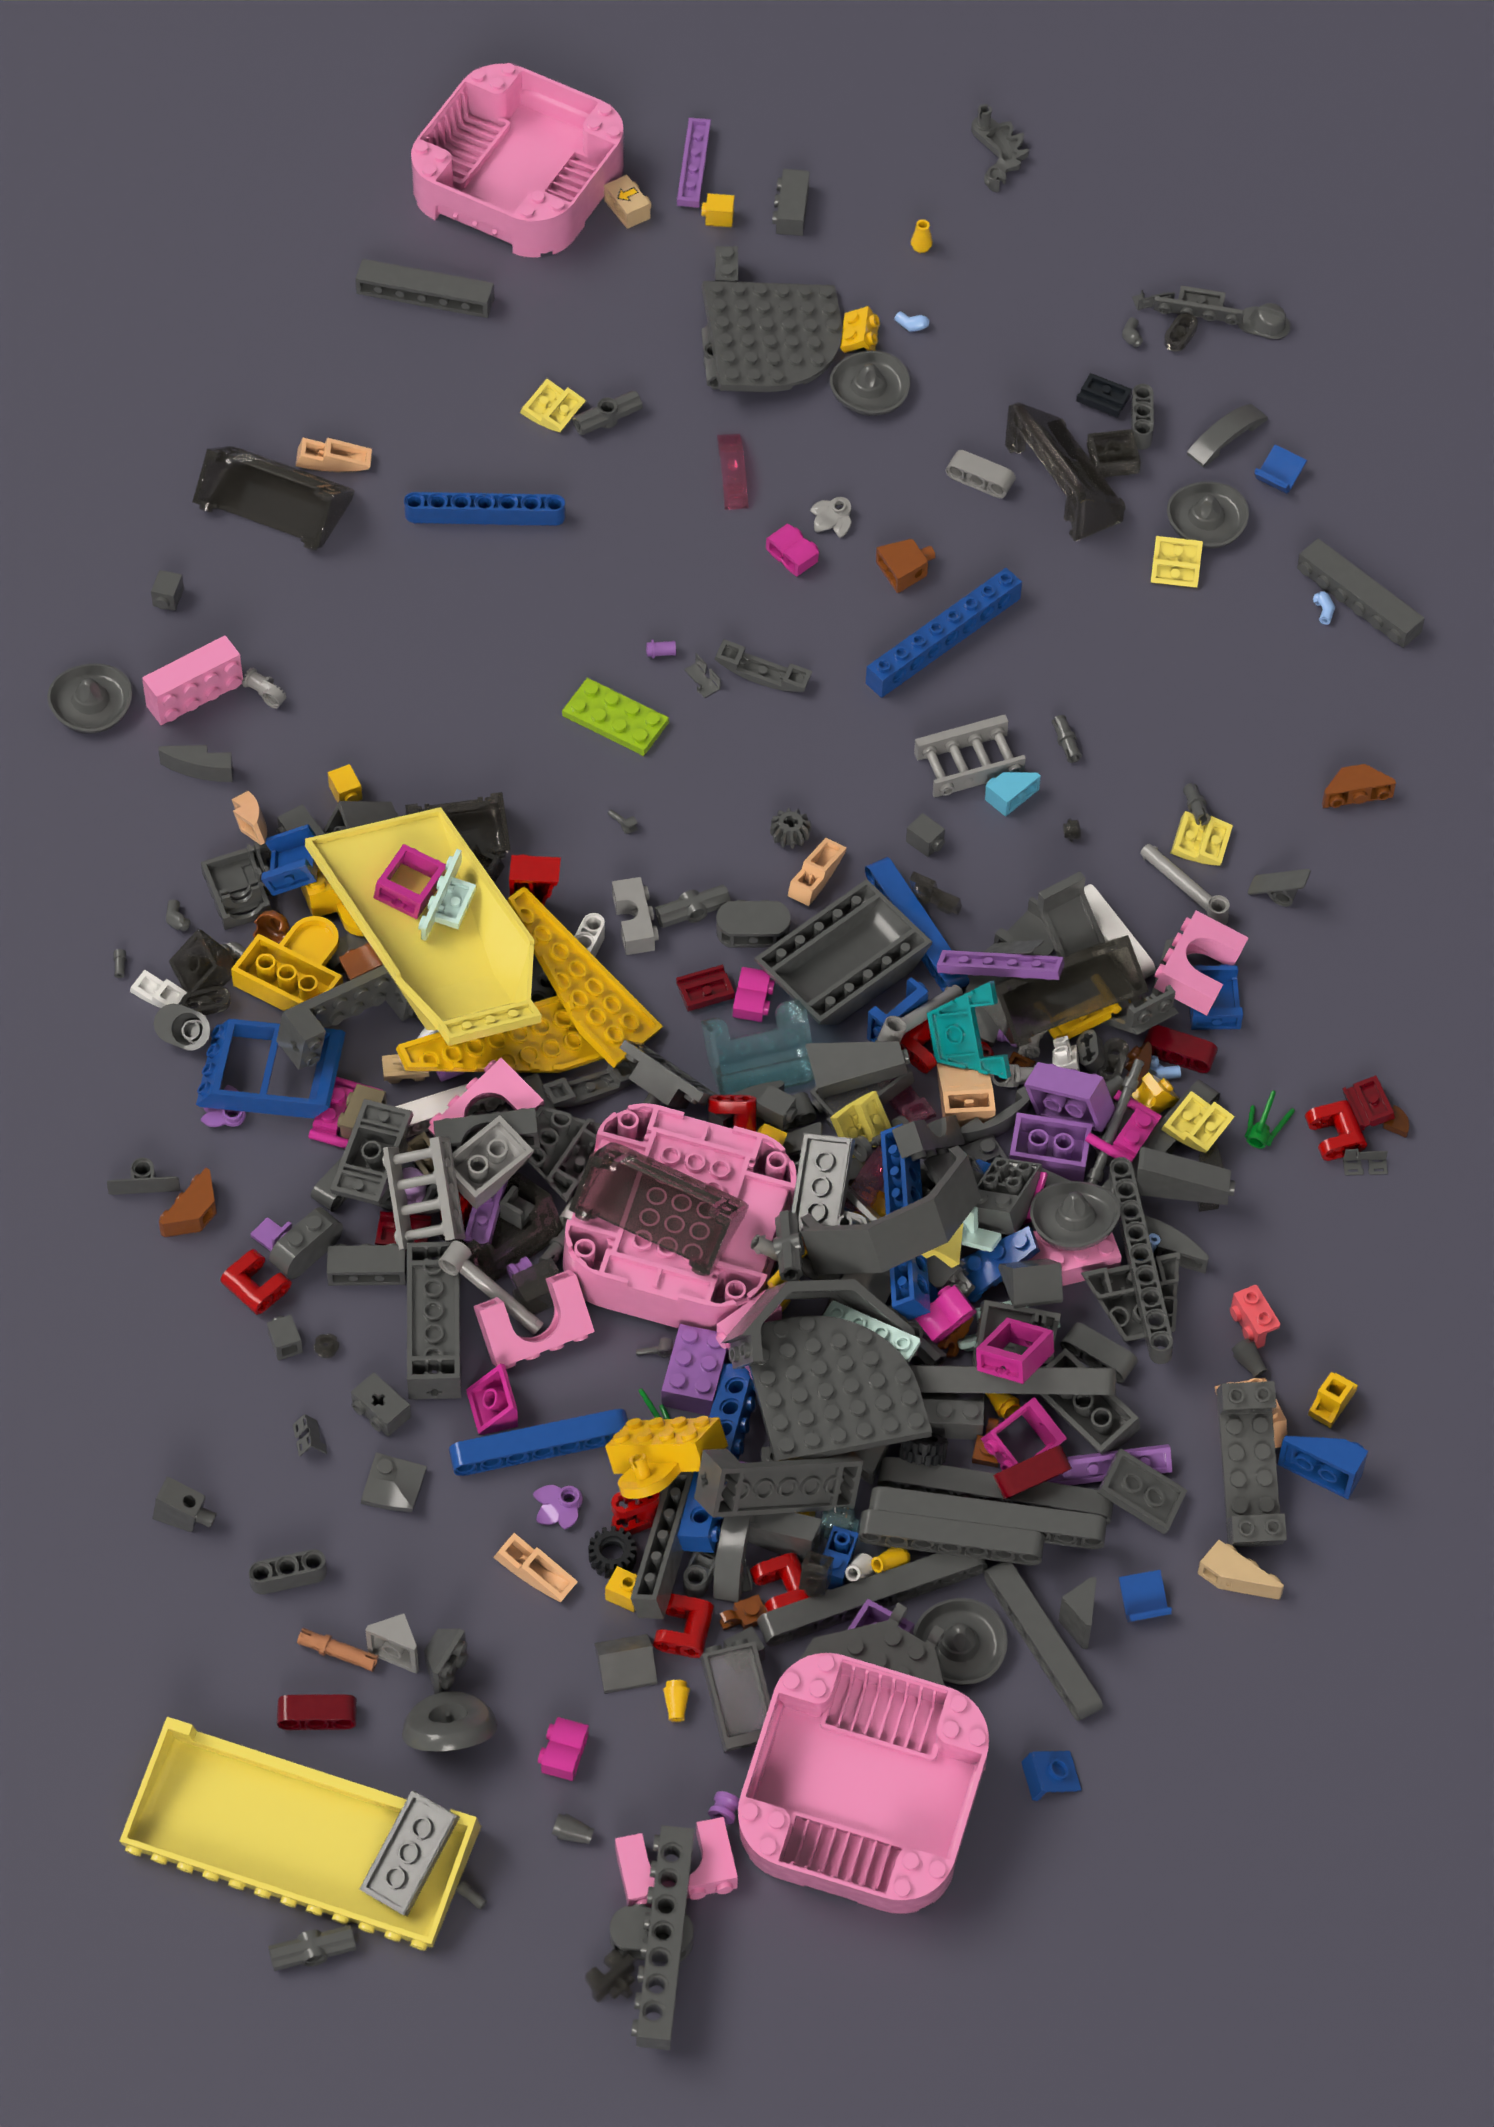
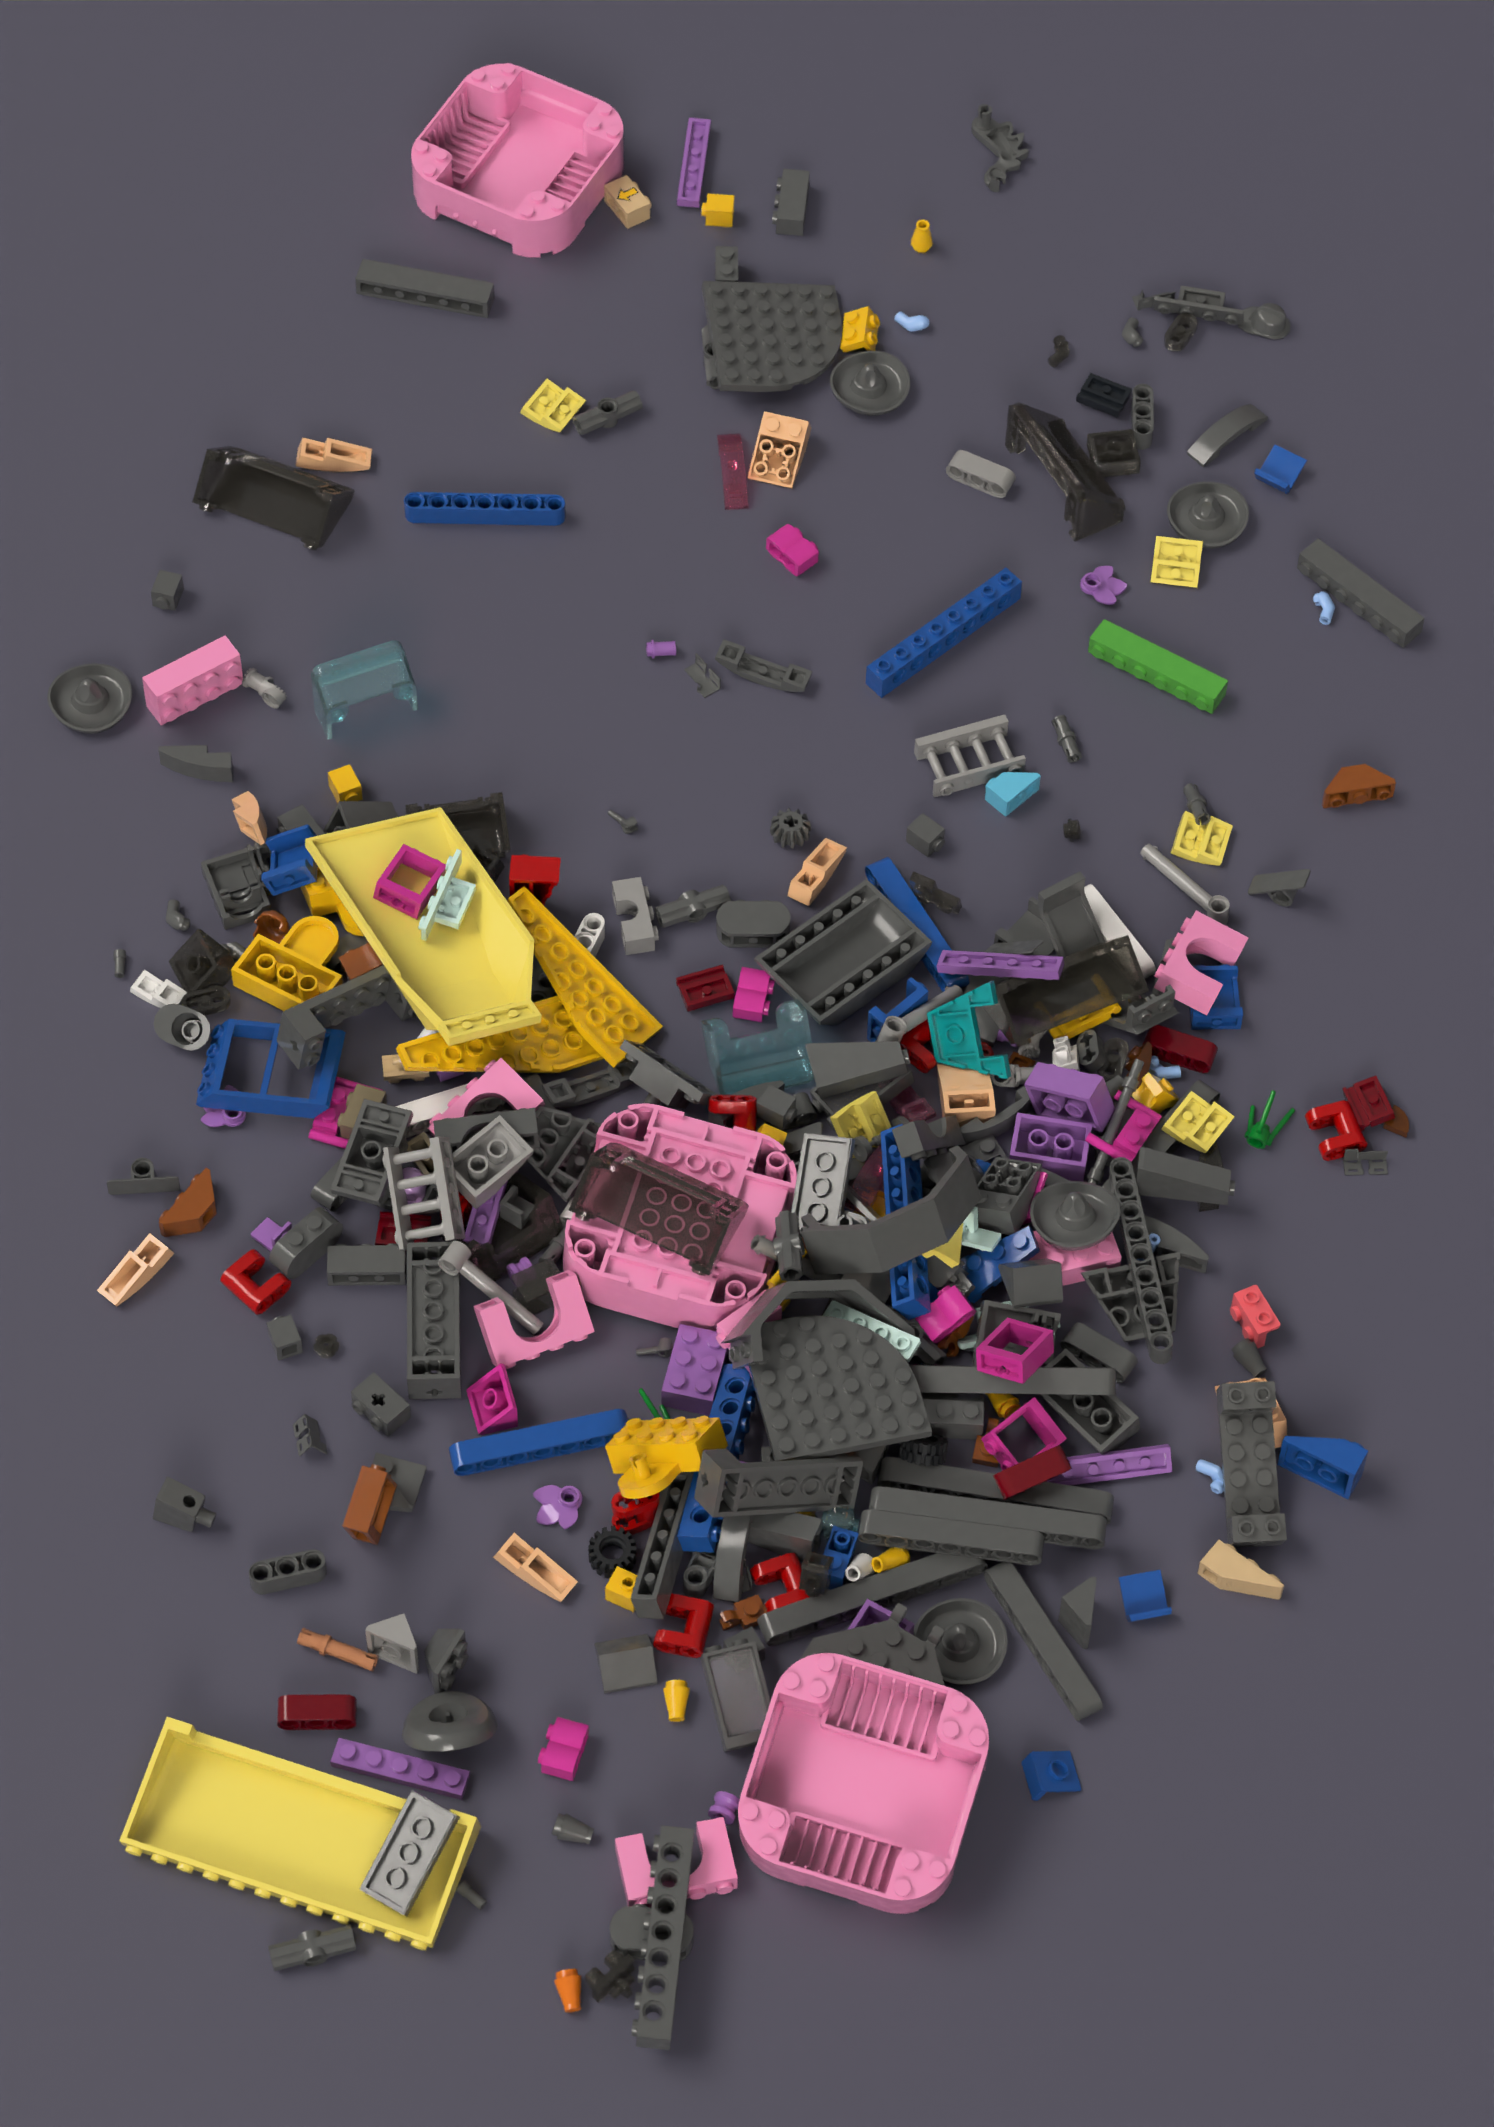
lime plate [562,678,669,756] -> none
light grey plate [810,497,852,538] -> none
dark orange torso [876,539,936,593] -> none
dark grey plate [1097,1448,1187,1534] -> none
yellow brick [1308,1372,1358,1428] -> none
none -> light nougat slope [97,1233,174,1306]
none -> clear light blue windscreen [311,640,418,739]
none -> medium lavender plate [330,1738,470,1800]
none -> dark orange window [342,1464,397,1545]
none -> orange cone [554,1969,582,2013]
none -> light nougat slope [747,411,812,489]
none -> clear smoke arm [1048,335,1070,367]
none -> medium lavender plate [1080,566,1127,605]
none -> bright green brick [1088,619,1228,714]
none -> light blue arm [1196,1459,1224,1494]

